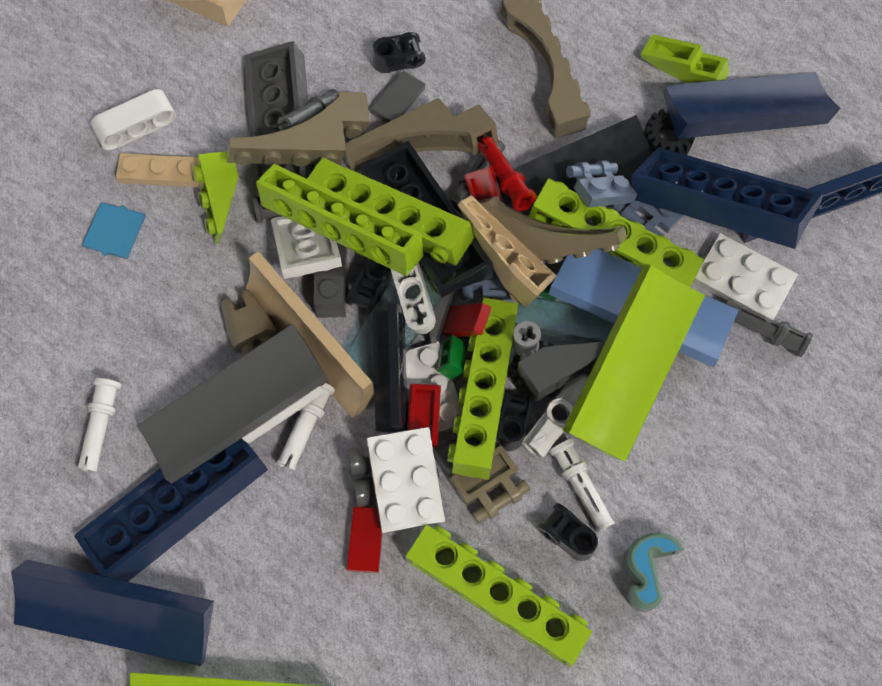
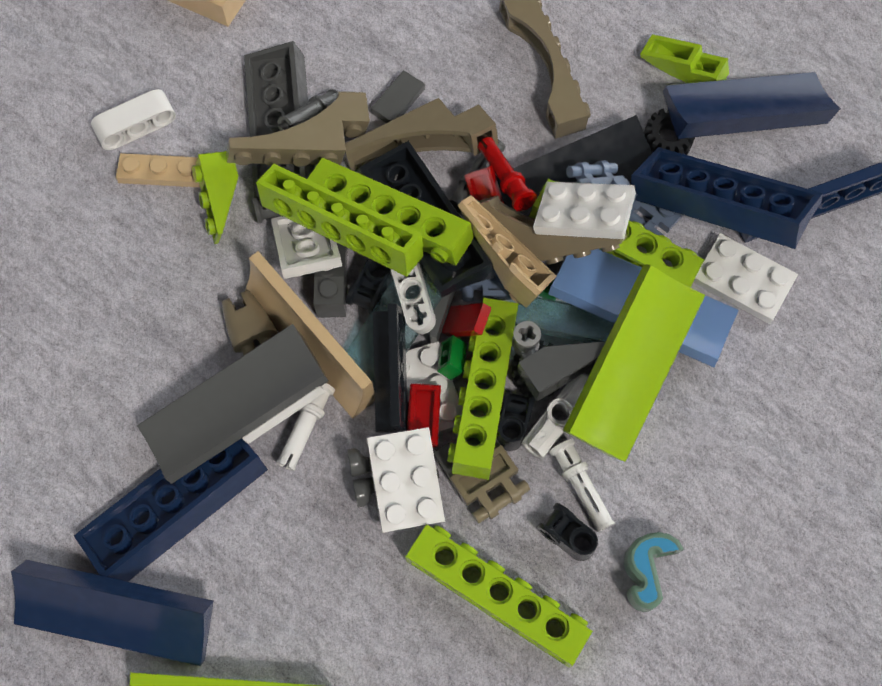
white pin [76,378,122,473] -> none
dark azure piece [82,202,146,259] -> none
red tile [347,507,383,574] -> none
black piece [373,32,426,73] -> none
dark grey pin [726,299,813,357] -> none
none -> white plate [533,182,636,239]

